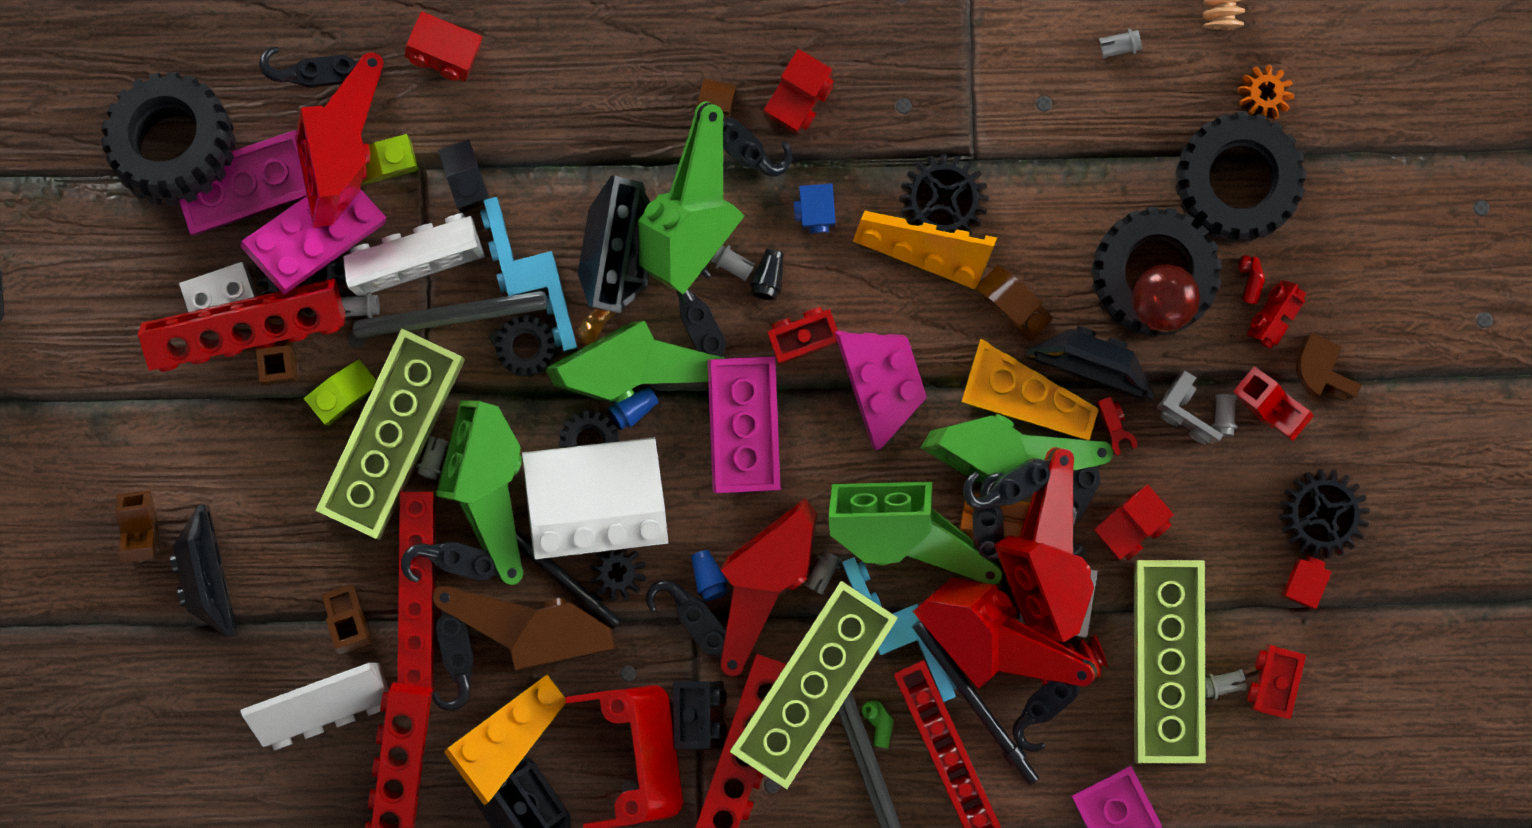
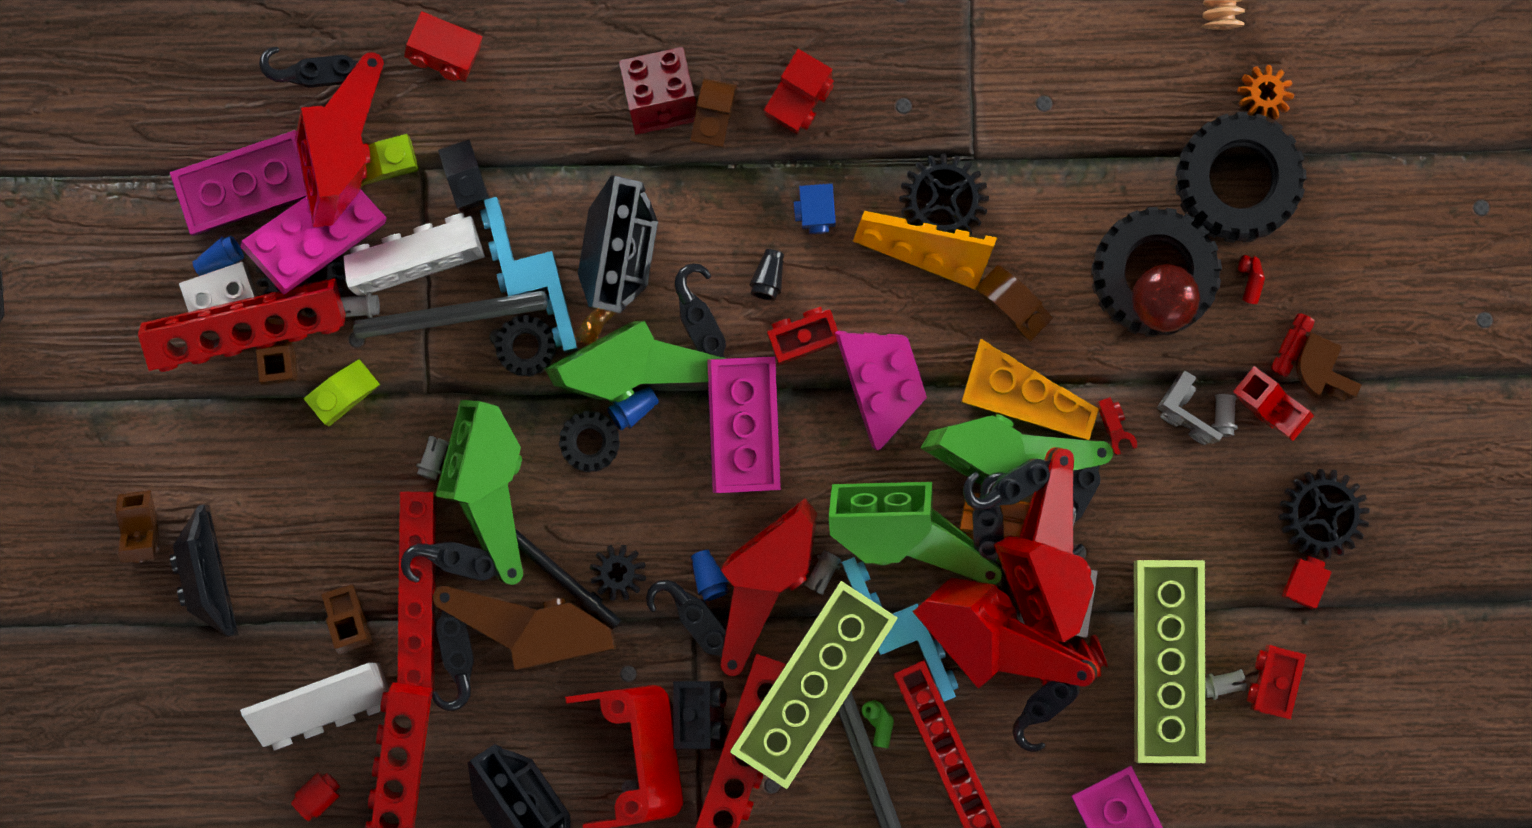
black tyre [101,72,236,206] -> none
yellowish green brick [315,328,465,540] -> none
light orange wing [444,675,566,806] -> none
white slope [522,437,668,559] -> none
bright green slope [638,101,793,295] -> none
light grey pin [711,245,756,282] -> none
black bar [912,620,1039,785] -> none
black wedge [1024,326,1154,402] -> none
red brick [1091,484,1174,561] -> none
light grey pin [1099,28,1142,59] -> none
red hinge [1246,279,1306,350] -> none
none -> blue cone [192,236,244,276]
none -> red brick [290,772,341,822]
none -> dark red bracket [619,47,697,135]
none -> red axle [1271,313,1314,377]

